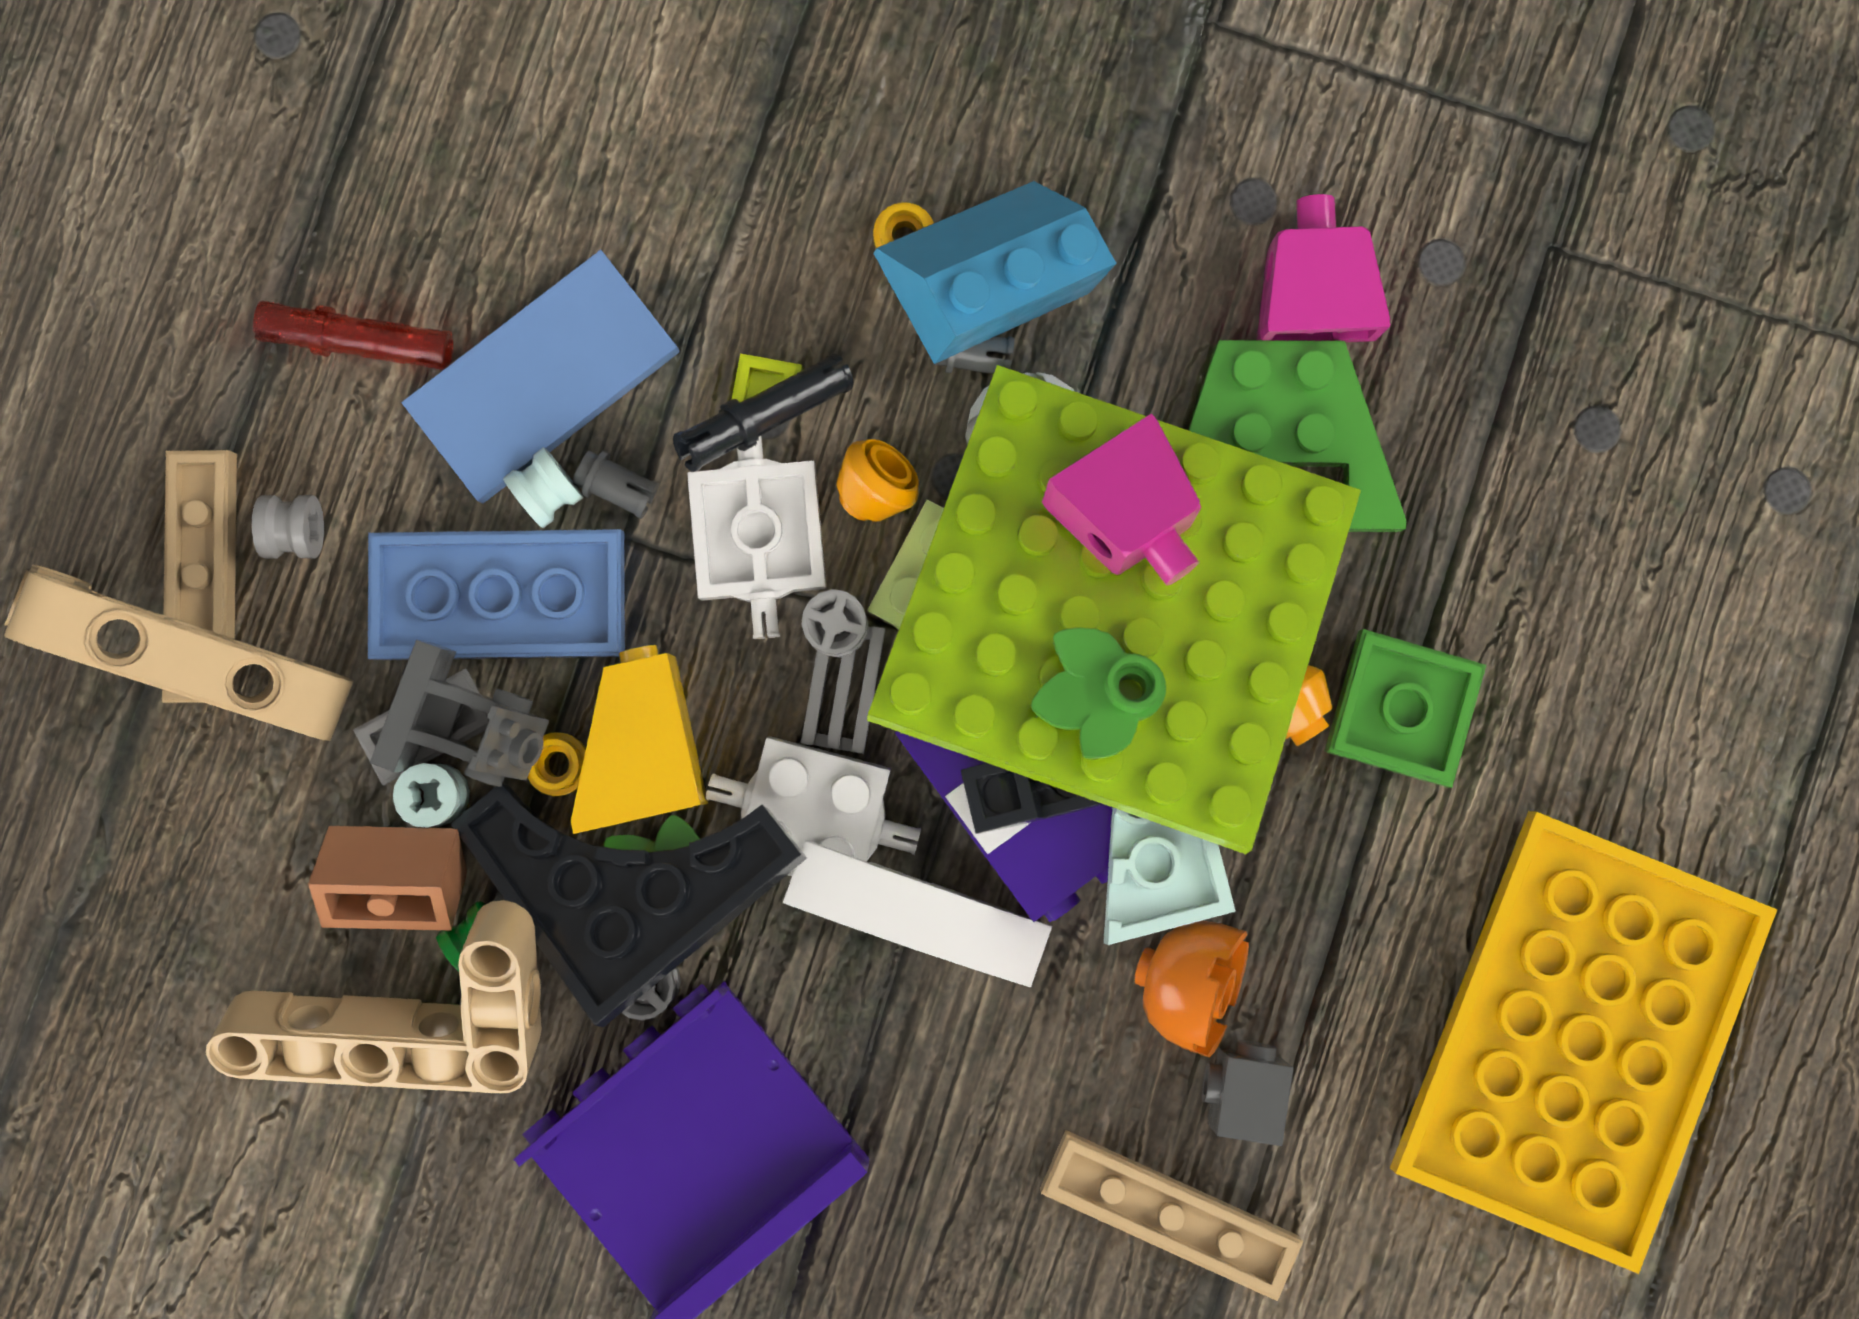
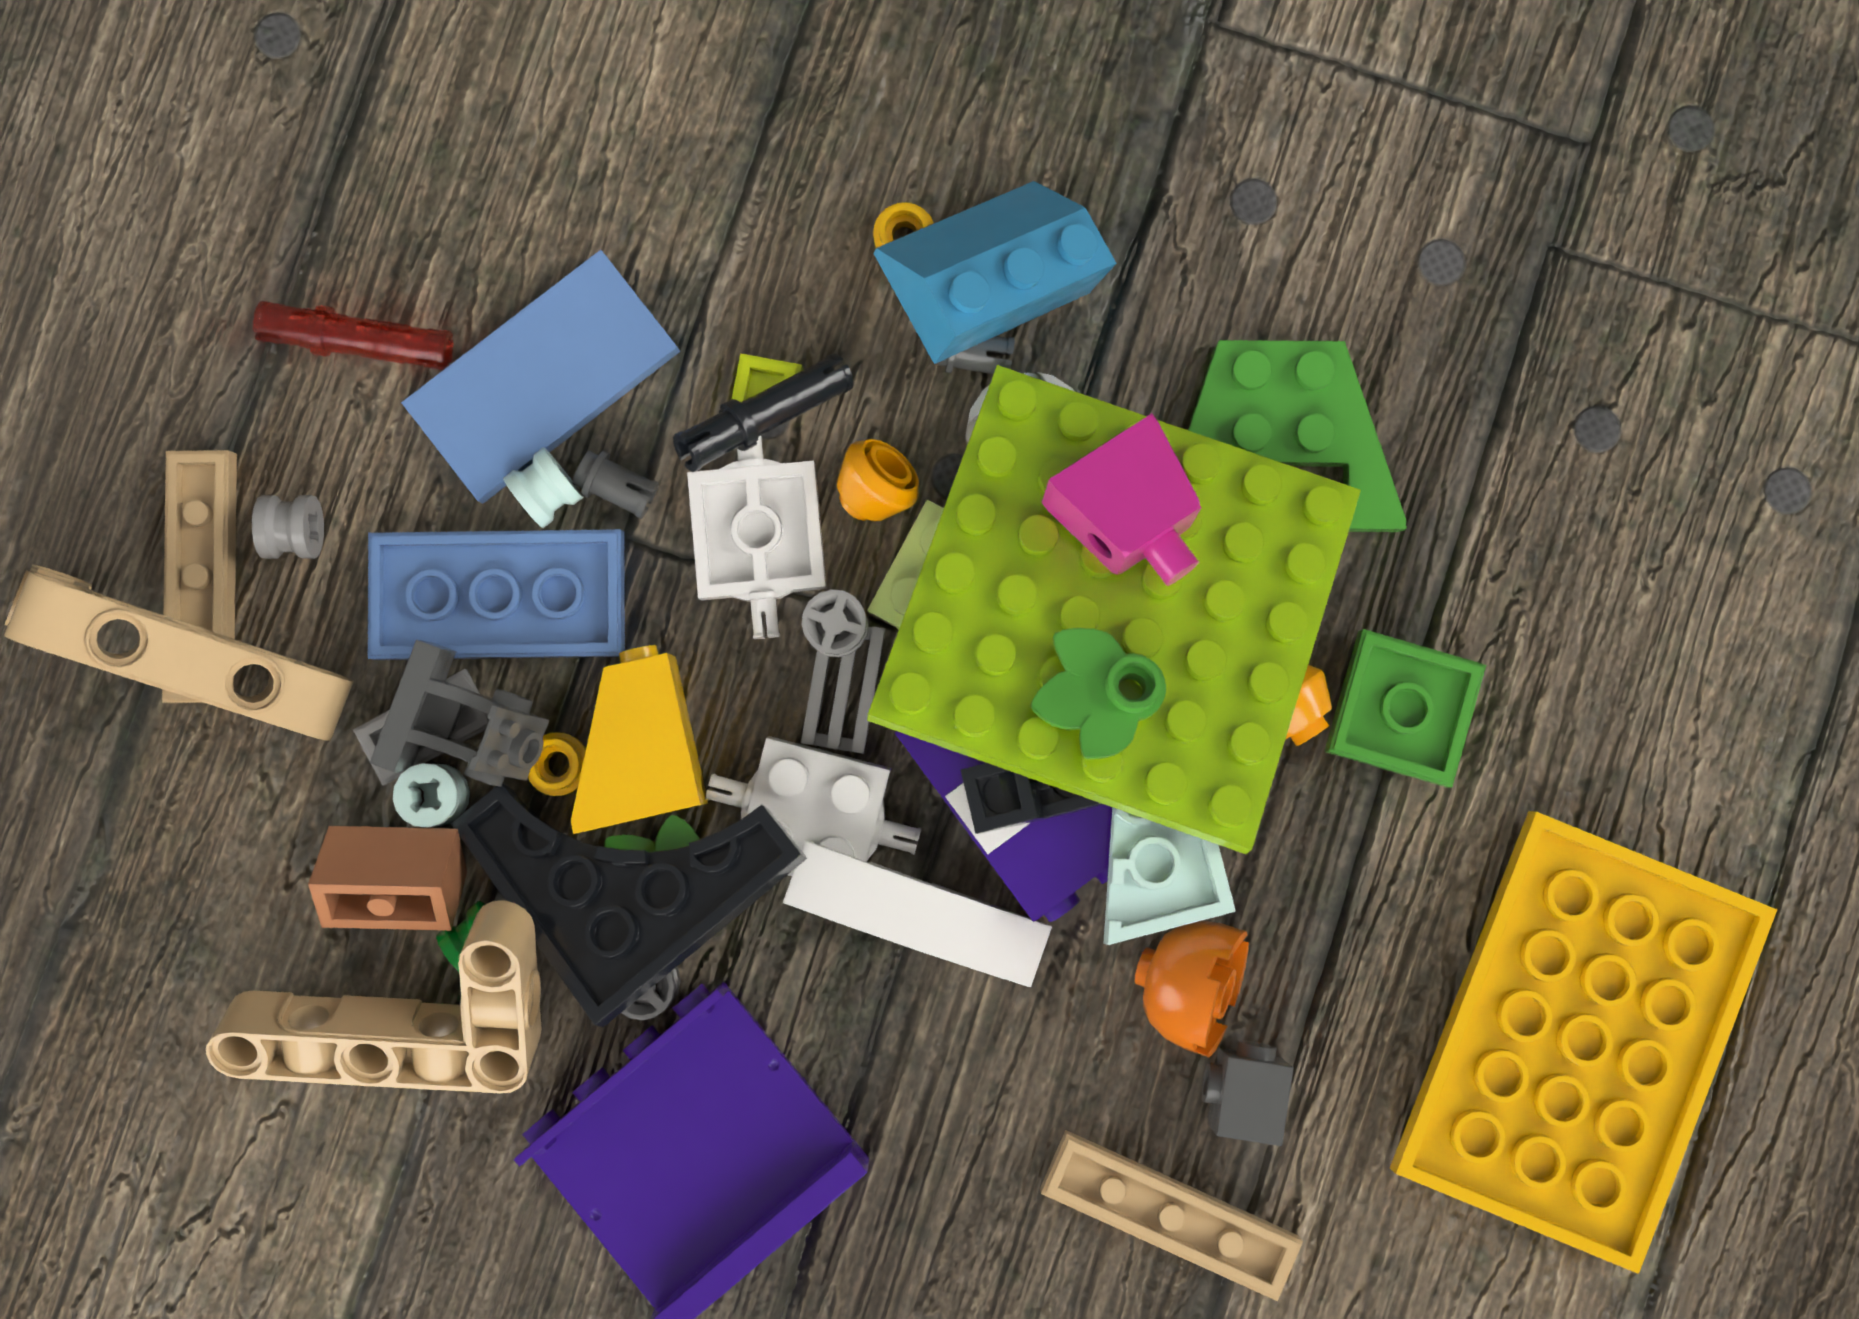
dark pink torso [1257,194,1390,342] -> none

